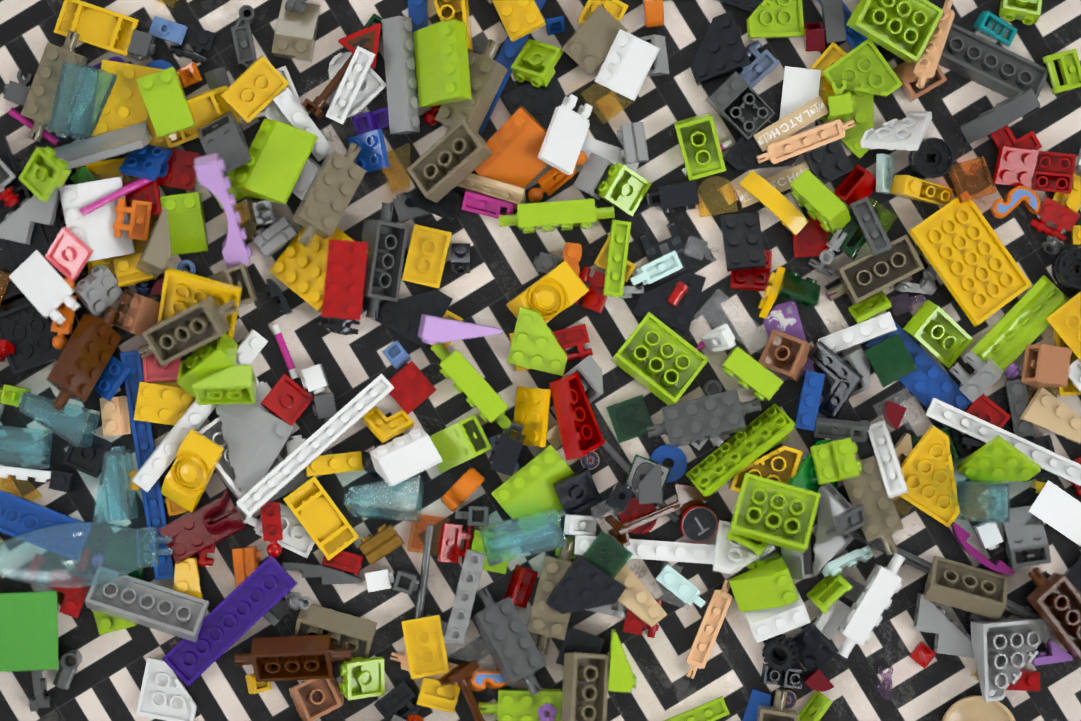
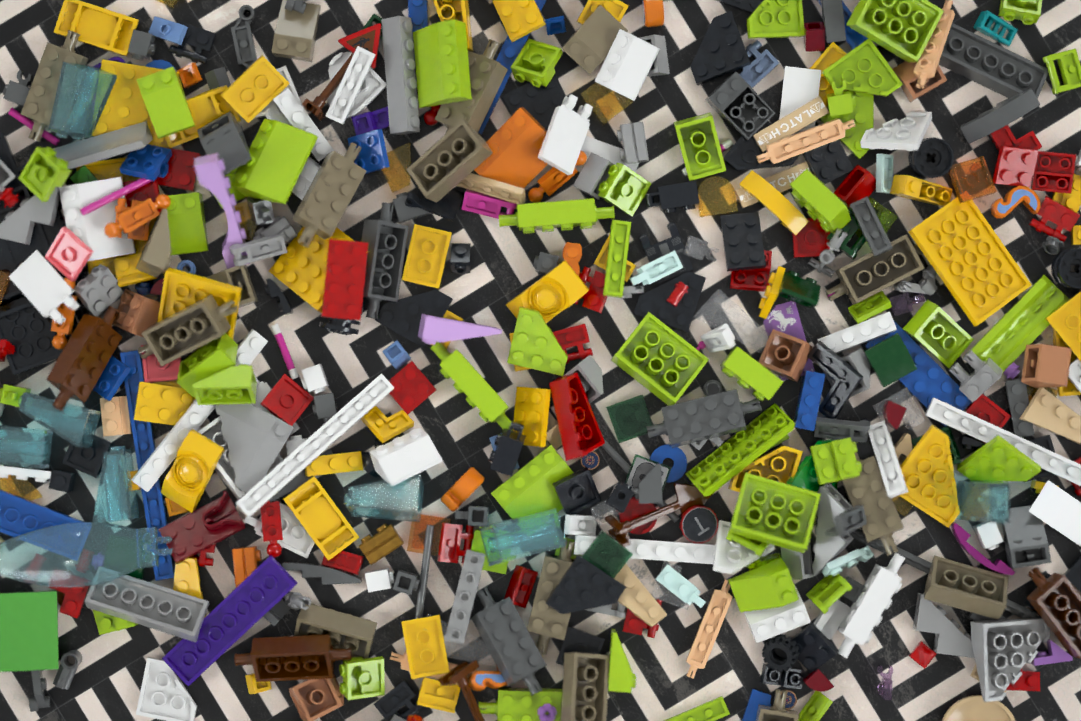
lime slope [429,414,492,473] -> none
none -> orange plate [104,194,171,238]
none -> light grey plate [229,233,287,266]

